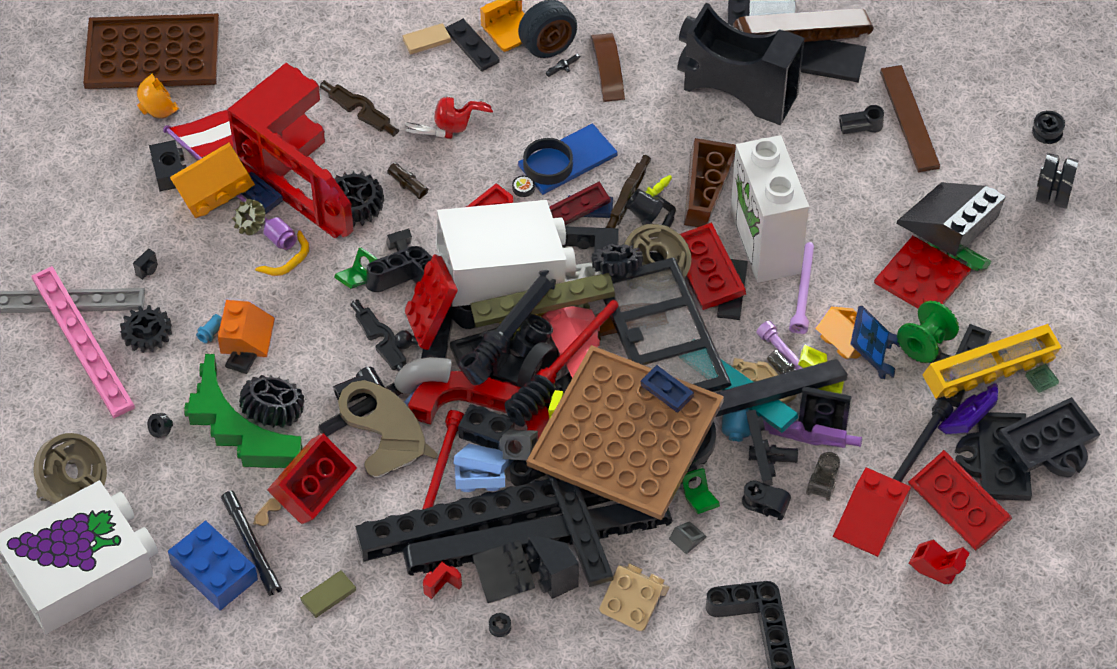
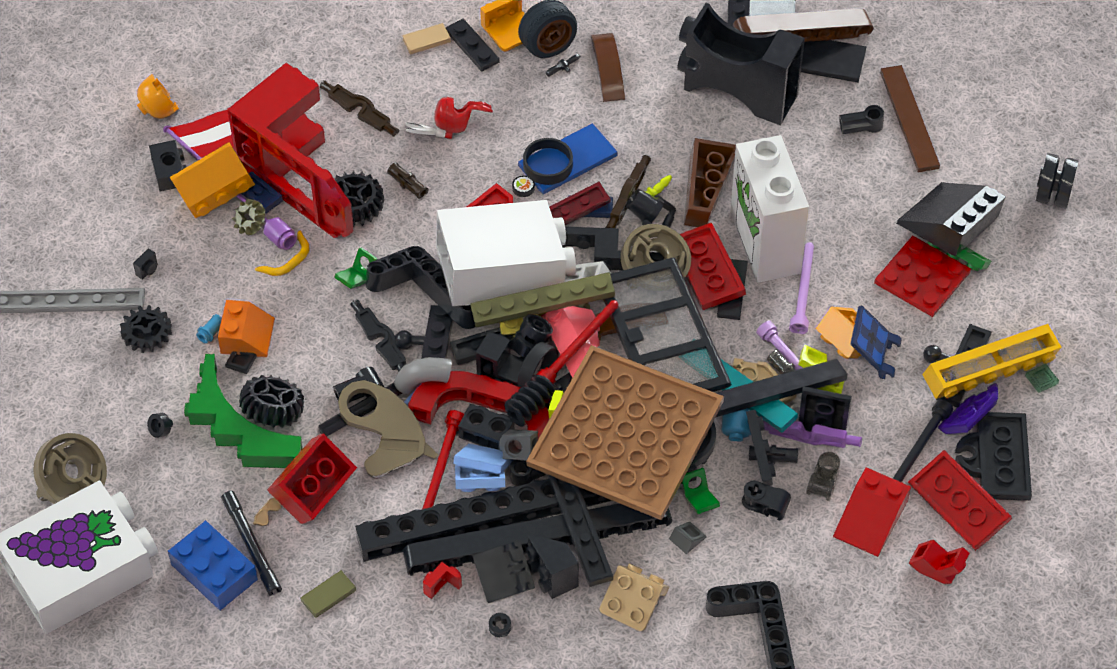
bright pink tile [31,266,135,419] -> none
reddish brown plate [83,13,220,89] -> none
black tile [386,228,412,252] -> none
red plate [405,254,458,350] -> none
black piece [458,270,556,385] -> none
black gear [591,244,643,276] -> none
dark blue plate [640,365,694,413] -> none
green hose [897,301,959,363] -> none
black plate [997,397,1101,477] -> none
black wheel [1032,110,1065,144] -> none

